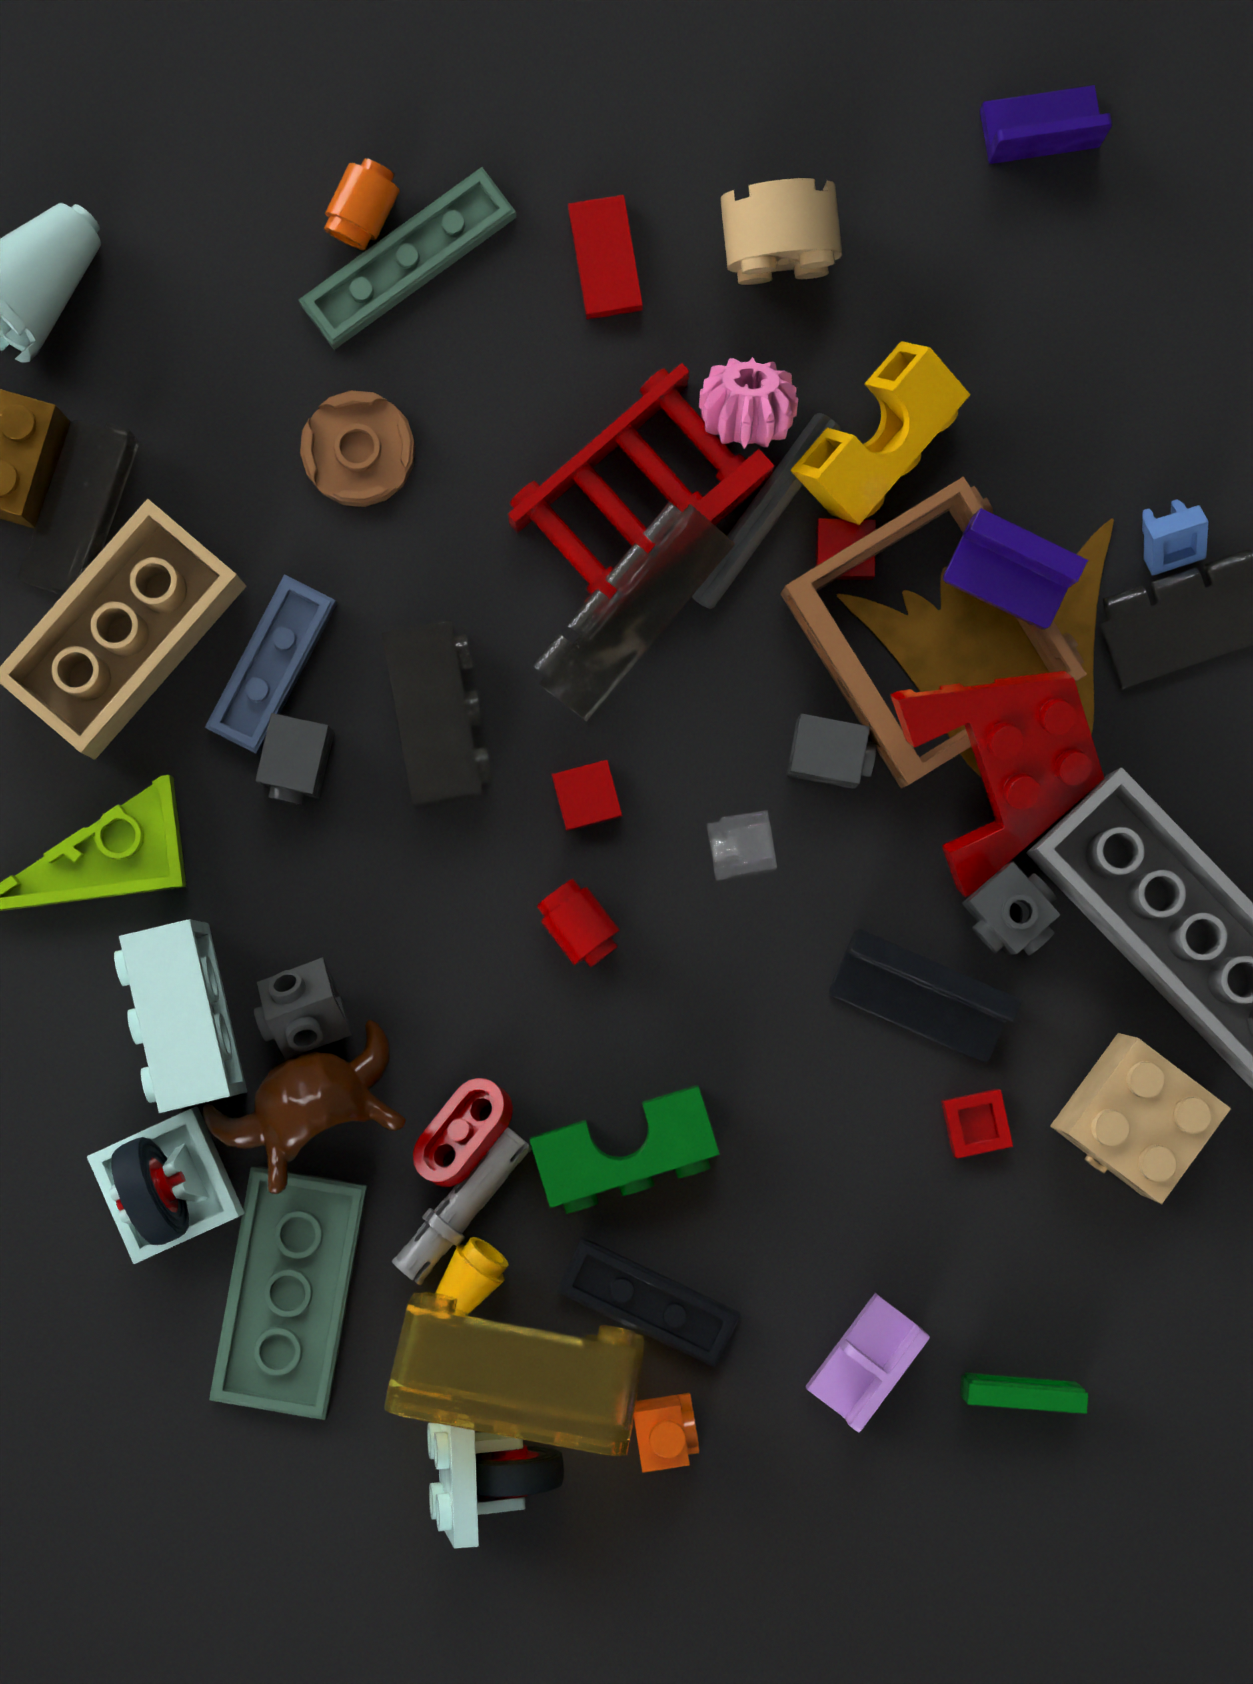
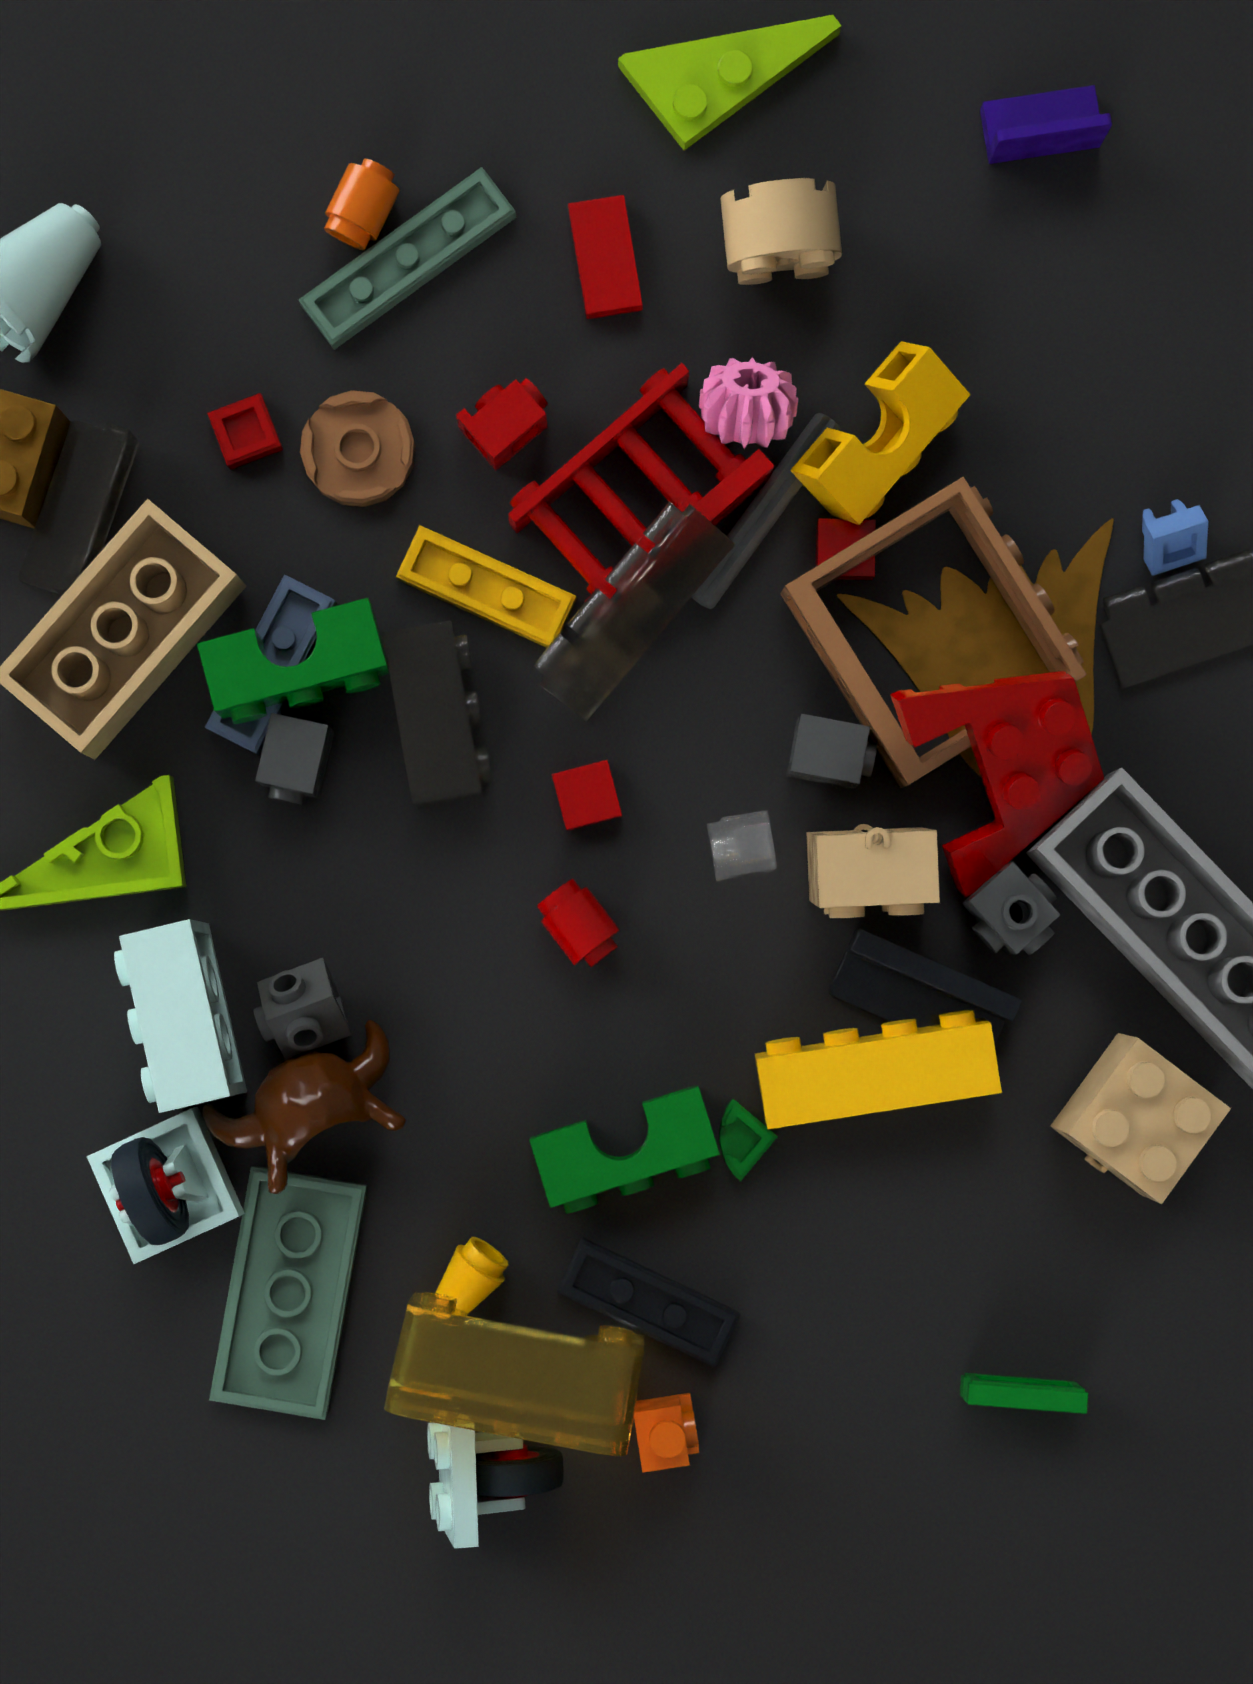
light grey pin [392,1127,532,1285] -> none
red plate [413,1078,513,1187] -> none
lavender panel [806,1293,930,1433] -> none
red tile [941,1089,1013,1159] -> none
dark purple panel [943,508,1088,630] -> none
none -> green arch [197,598,391,724]
none -> red tile [207,393,283,470]
none -> yellow tile [396,525,577,650]
none -> red brick [456,378,548,471]
none -> lime wing [618,15,842,151]
none -> green tile [719,1098,778,1181]
none -> yellow brick [754,1010,1002,1130]
none -> tan brick [806,824,940,918]

